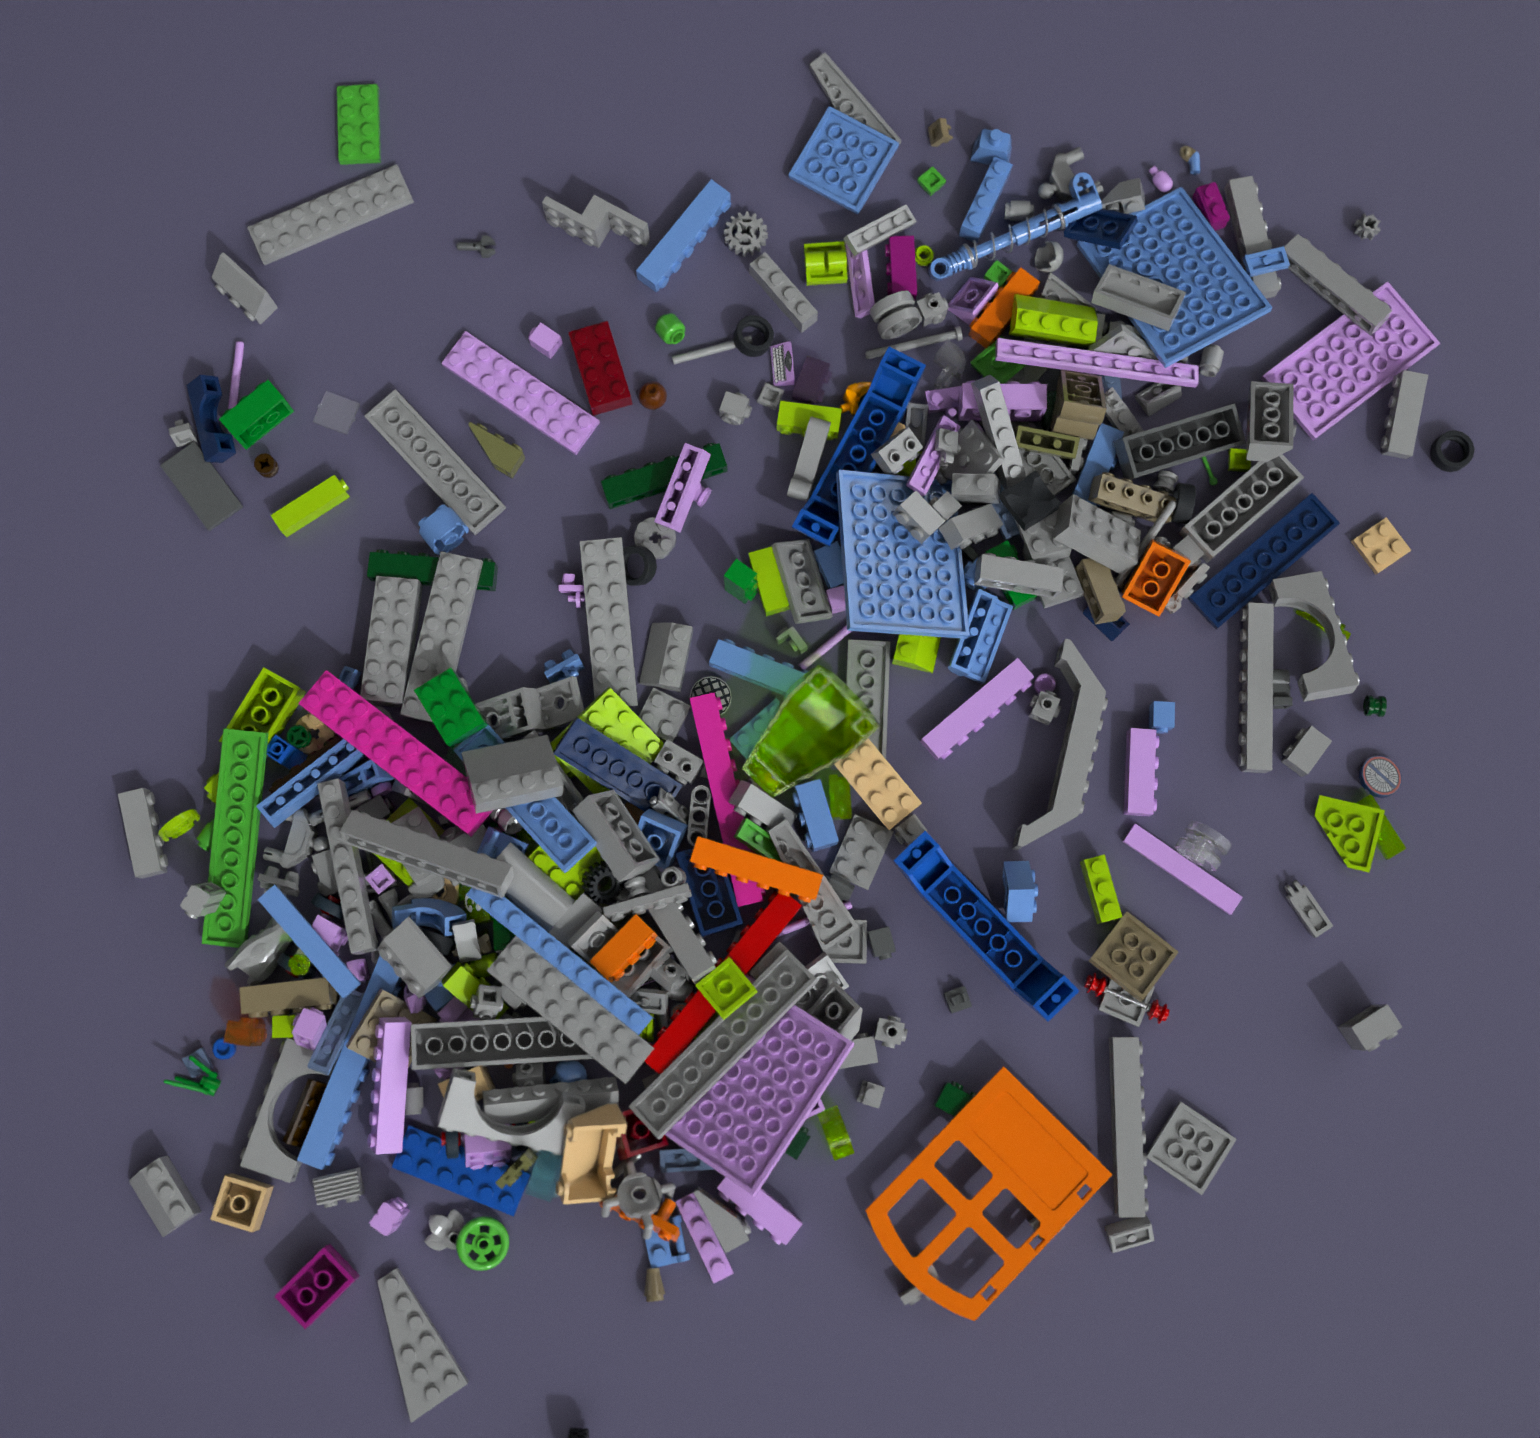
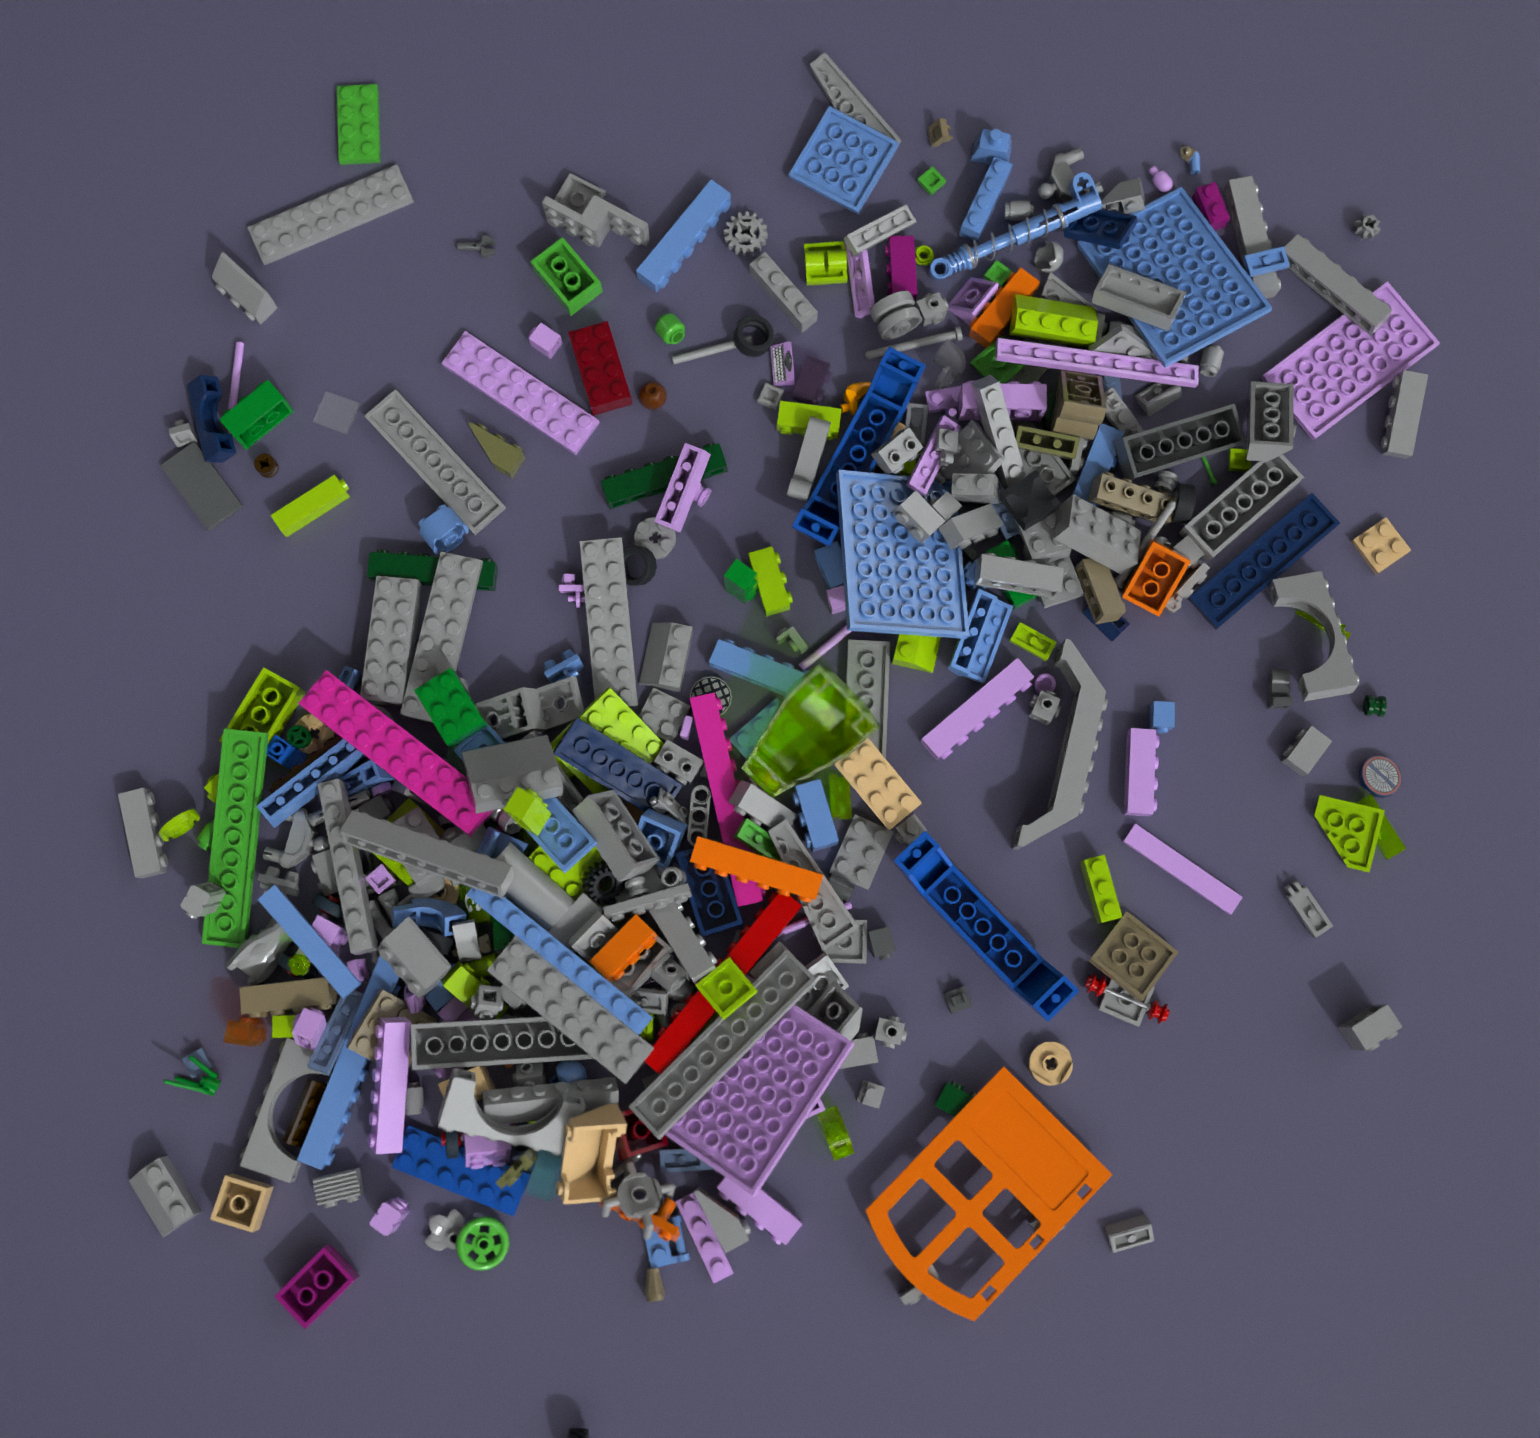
blue tile [212,1037,236,1060] -> none
light grey wing [377,1267,469,1423] -> none
light grey brick [719,391,752,425] -> none
light grey tile [771,539,833,624] -> none
clear green brick [784,1125,811,1160] -> none
medium blue brick [1002,861,1038,922] -> none
light grey brick [1109,1037,1148,1217] -> none
light grey plate [1146,1101,1237,1195] -> none
clear wheel [1174,821,1232,872] -> none
light grey brick [1238,602,1274,773] -> none
black tyre [1430,430,1475,472] -> none
none -> lime brick [503,787,551,836]
none -> bright green brick [530,237,603,316]
none -> light grey plate [554,173,606,215]
none -> lavender tile [680,715,694,741]
none -> lime plate [1009,622,1057,661]
none -> tan plate [1028,1042,1073,1086]

